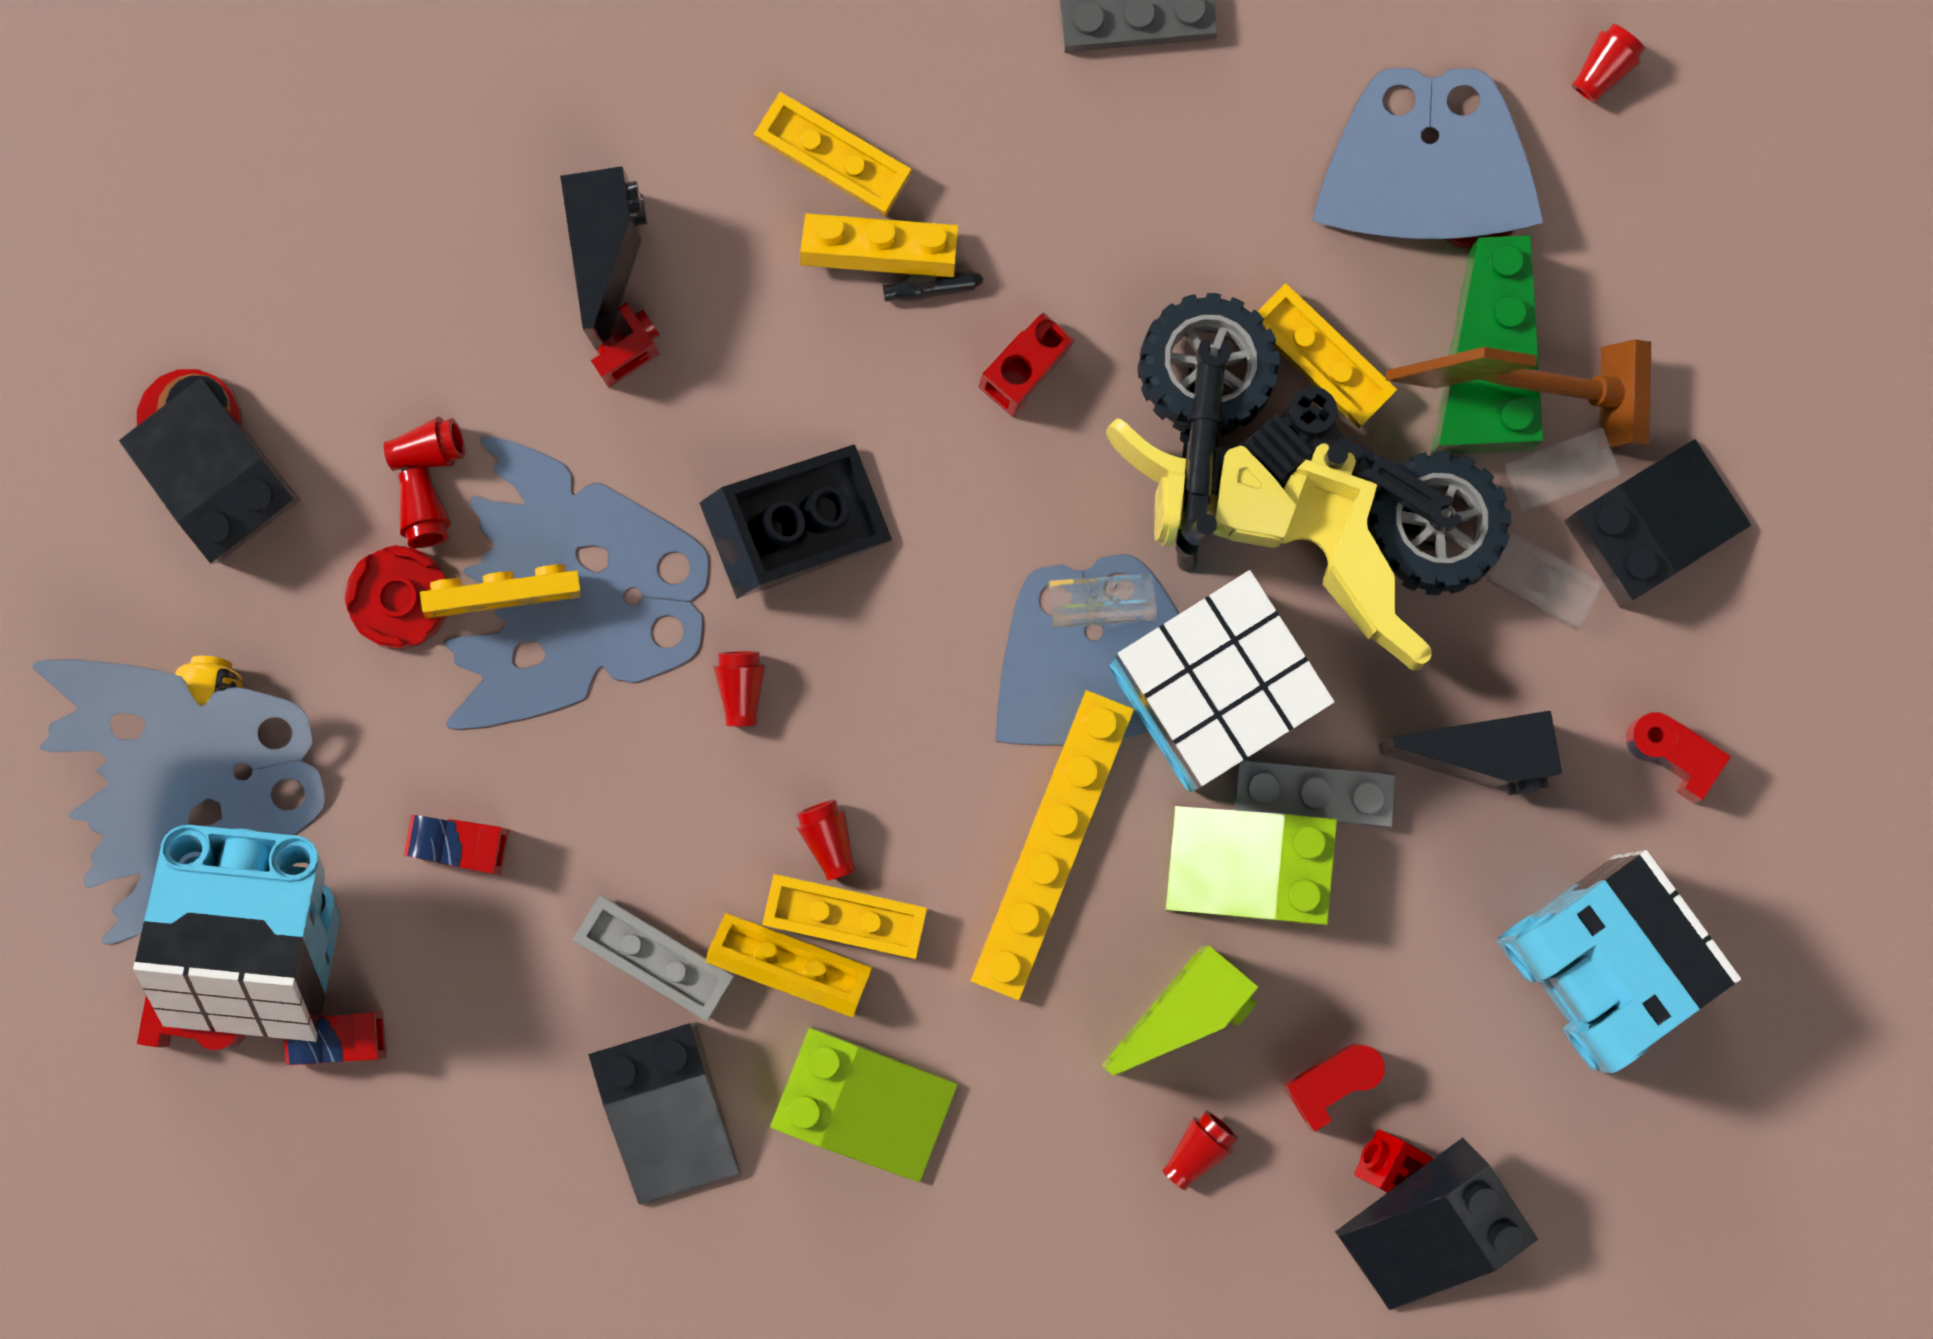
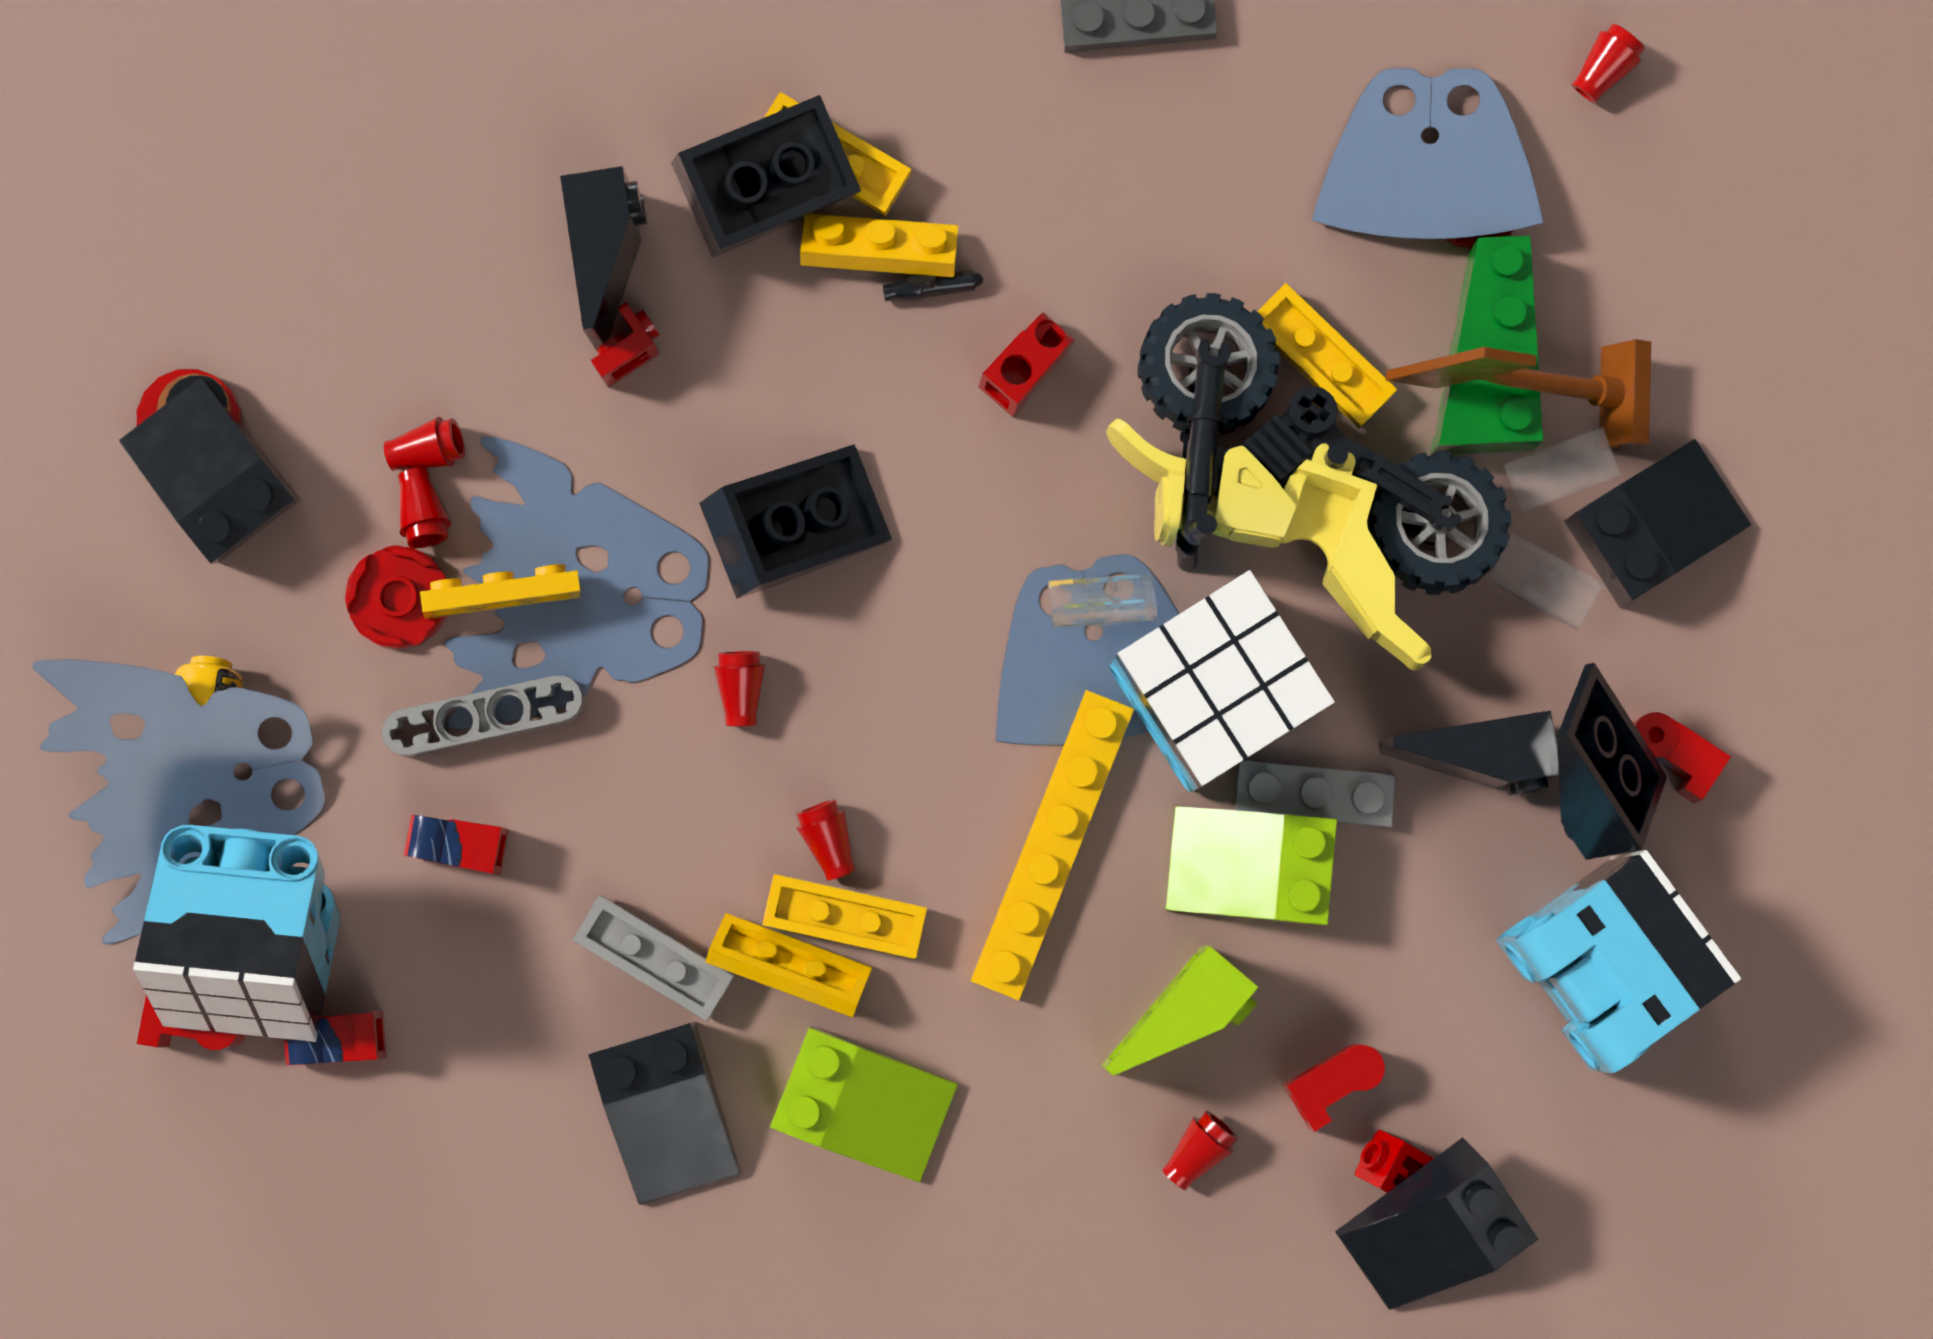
none -> light grey beam [382,675,585,757]
none -> black slope [671,95,861,258]
none -> black slope [1557,663,1667,860]

